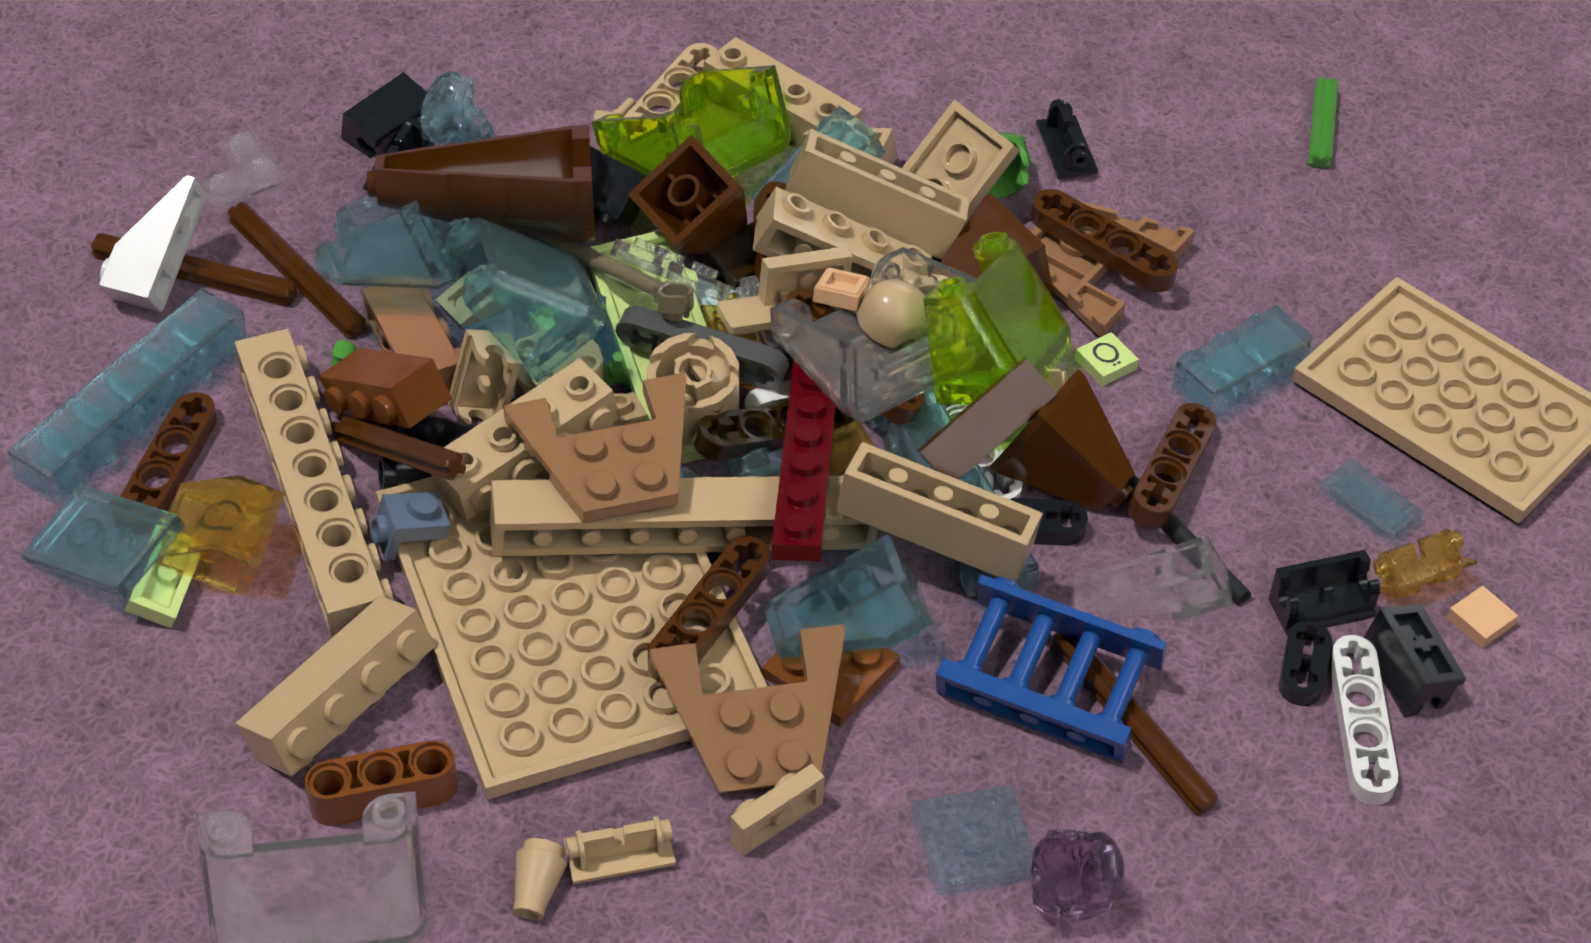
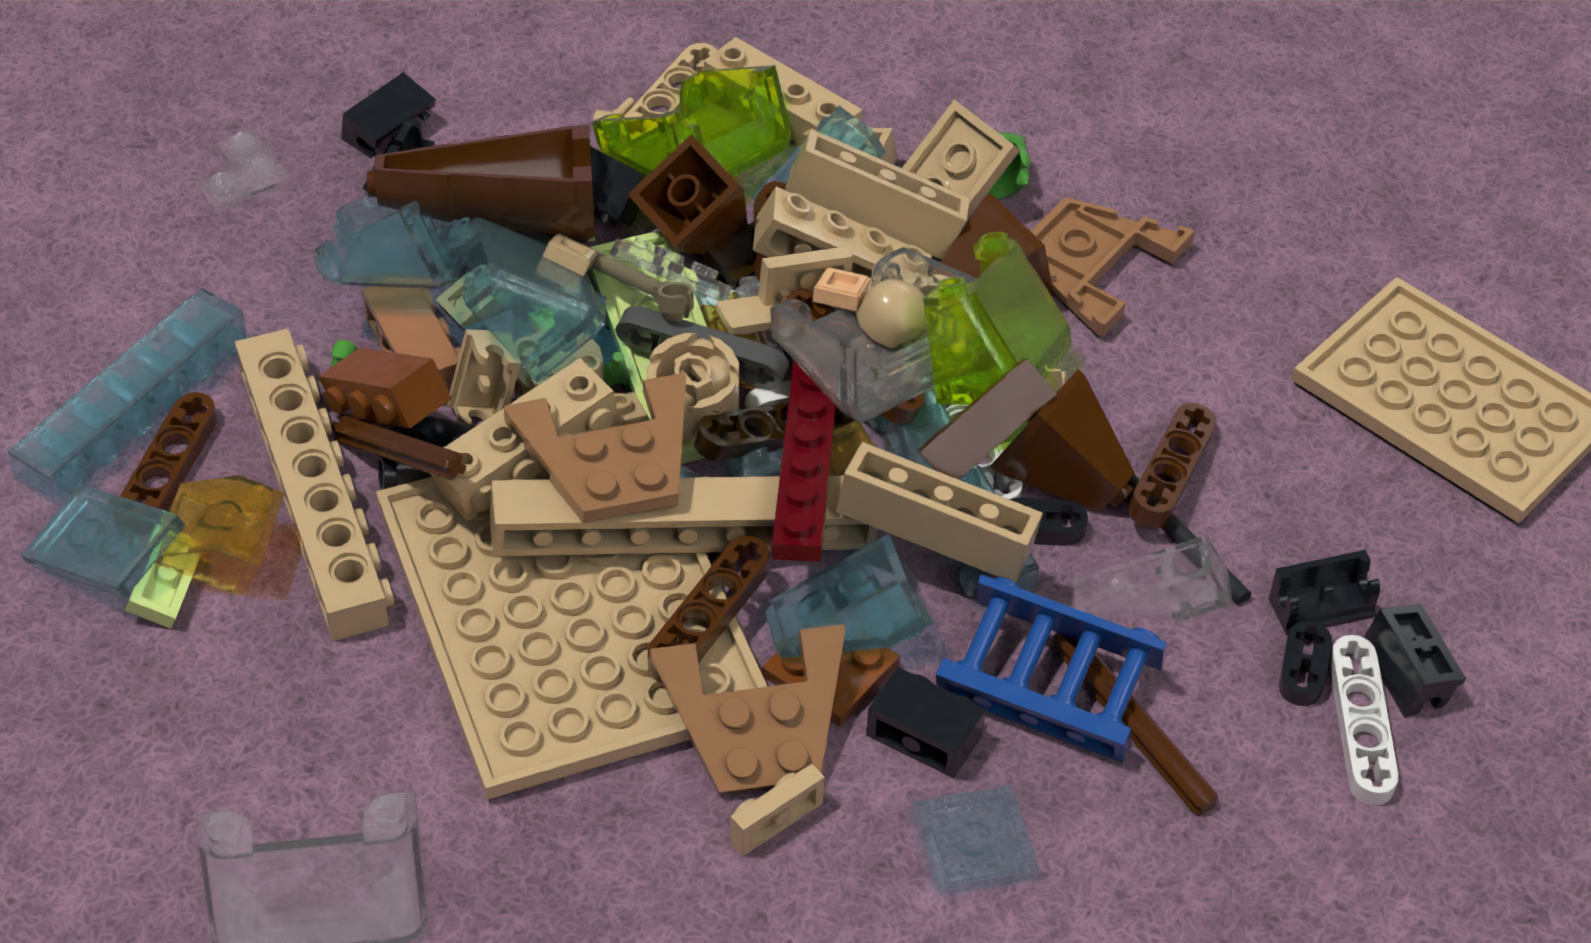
reddish brown axle [91,233,298,306] -> none
white slope [99,175,208,312] -> none
reddish brown axle [228,202,367,339] -> none
tan brick [235,596,435,776] -> none
dark orange beam [305,740,458,826] -> none
sand blue bracket [370,491,450,560] -> none
clear light blue hair [420,71,495,145] -> none
tan cone [512,838,567,921] -> none
tan hinge [563,816,676,885] -> none
reddish brown beam [1031,189,1178,292] -> none
clear purple hair [1031,829,1125,920] -> none
black hinge [1036,99,1098,178] -> none
yellowish green tile [1075,332,1139,387] -> none
clear light blue brick [1172,305,1313,417] -> none
bright green axle [1308,76,1338,169] -> none
clear light blue tile [1319,458,1423,545] -> none
clear yellow hinge [1373,529,1477,598] -> none
light nougat tile [1447,585,1518,648] -> none
none -> tan tile [543,233,598,276]
none -> black brick [866,667,986,779]

